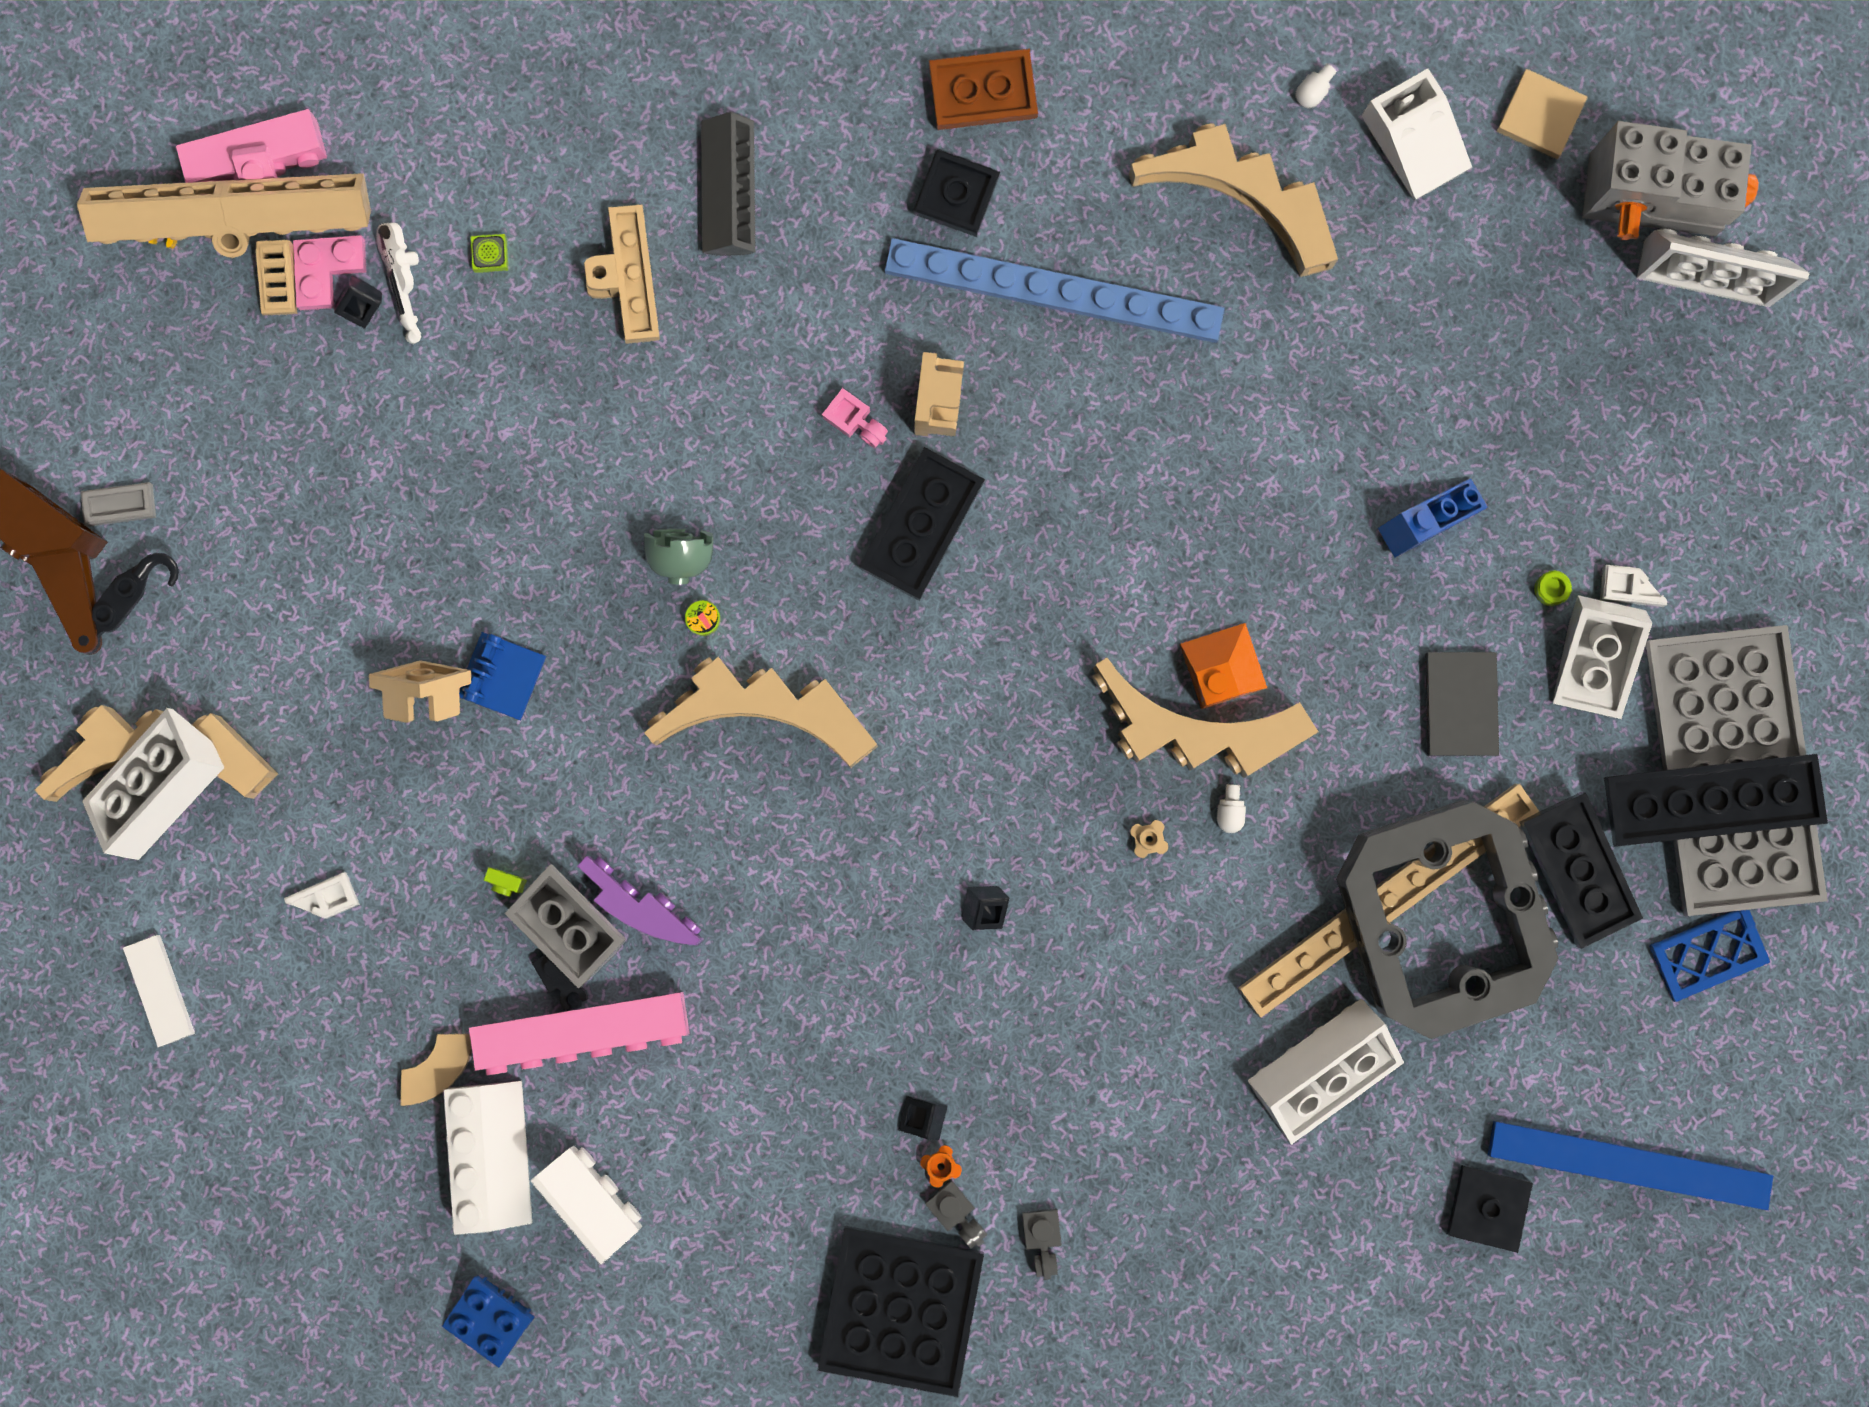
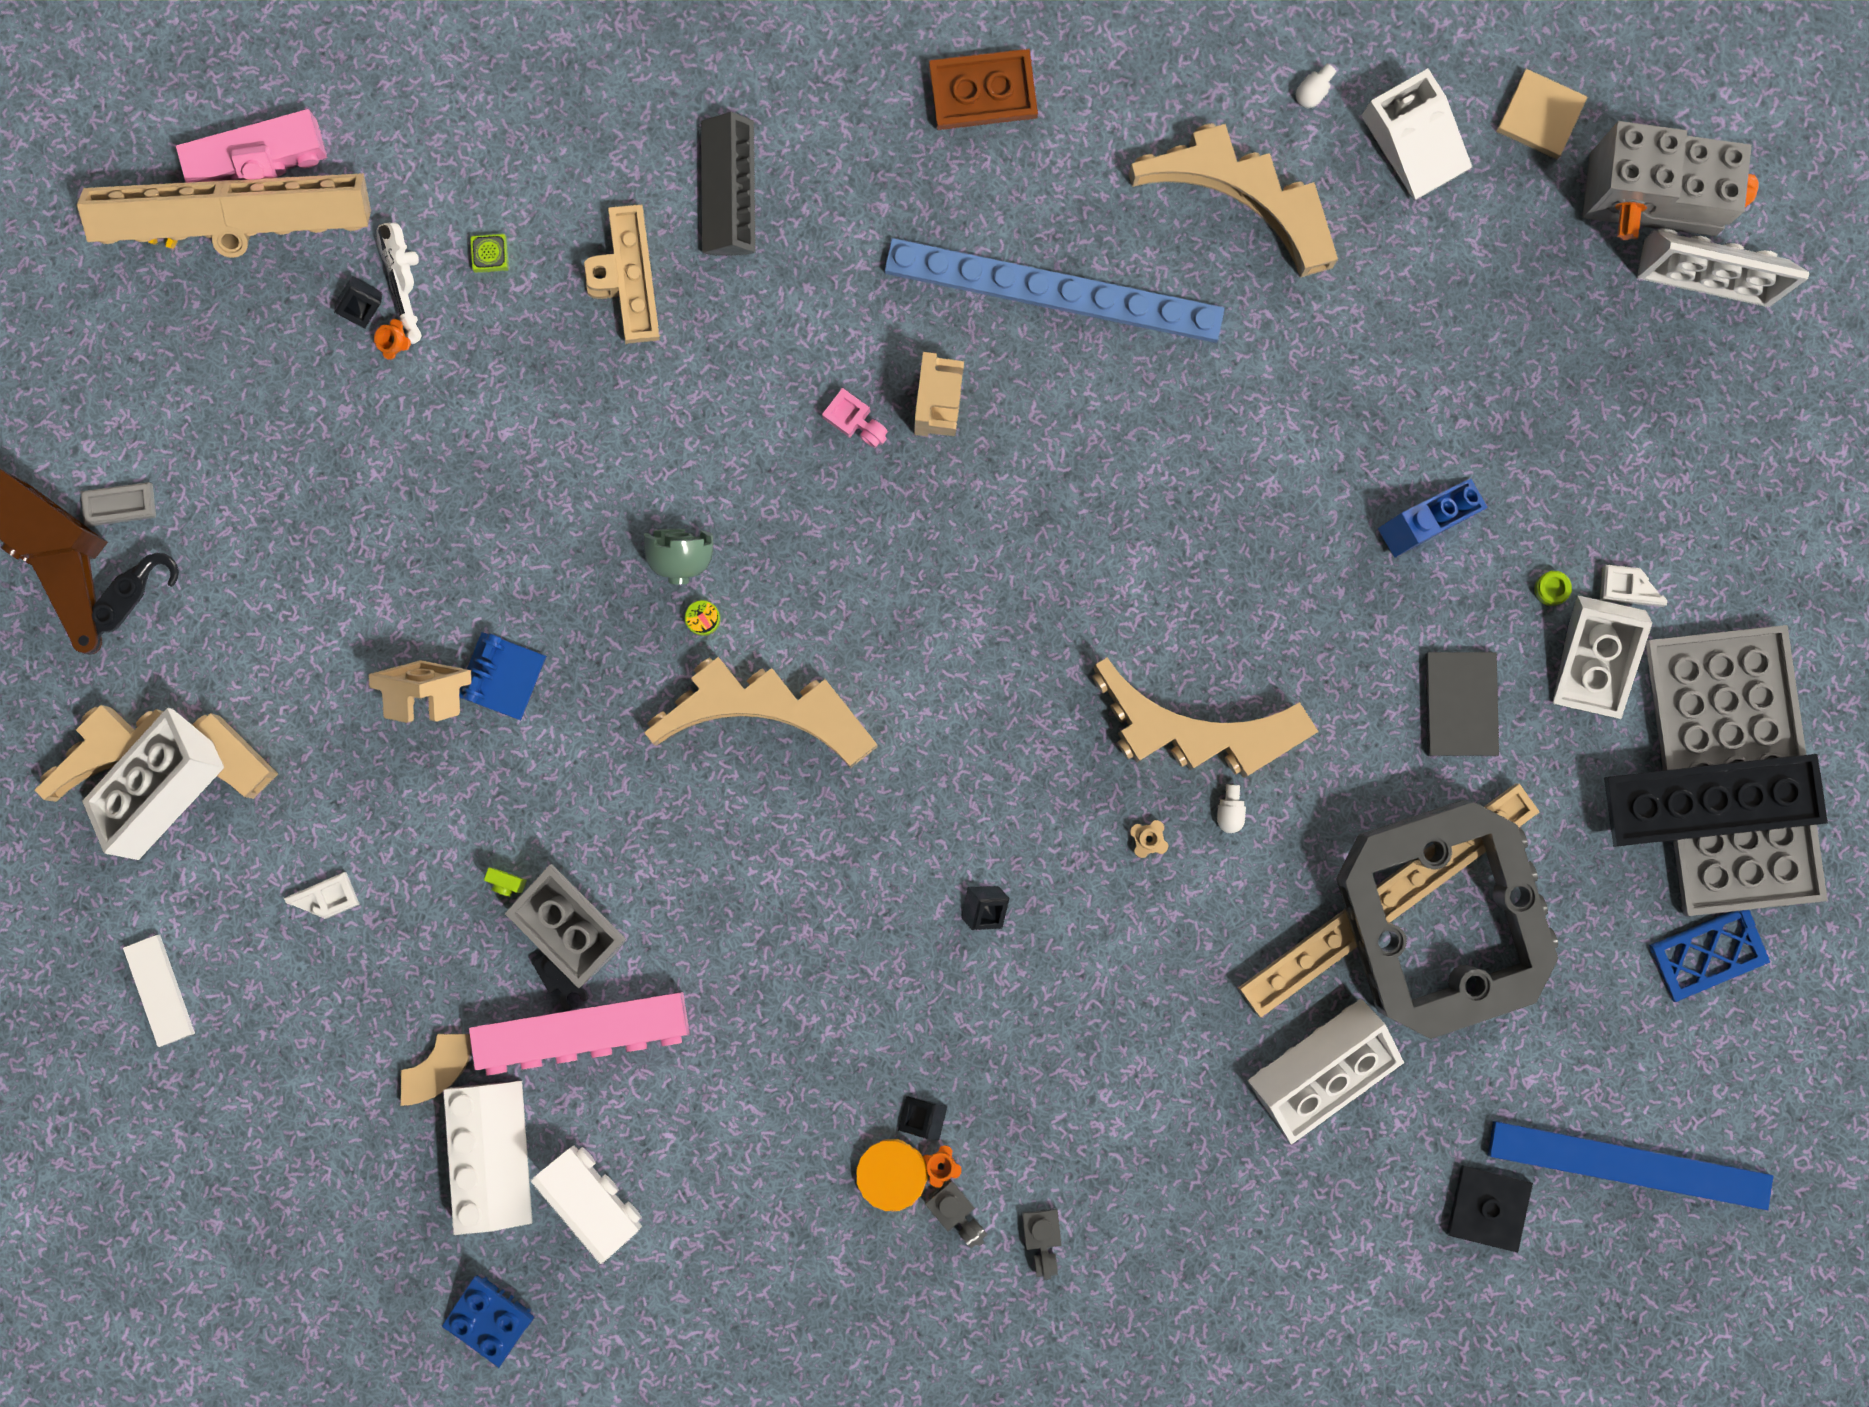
tan slope [256,240,297,315] -> none
bright pink plate [293,235,366,310] -> none
medium lavender slope [577,856,703,945] -> none
black plate [817,1226,984,1397] -> none
black plate [859,447,985,601] -> none
black plate [913,149,1000,237] -> none
orange slope [1180,623,1267,709] -> none
black plate [1519,792,1643,949] -> none
none -> orange plate [374,319,411,360]
none -> light orange tile [856,1139,927,1211]

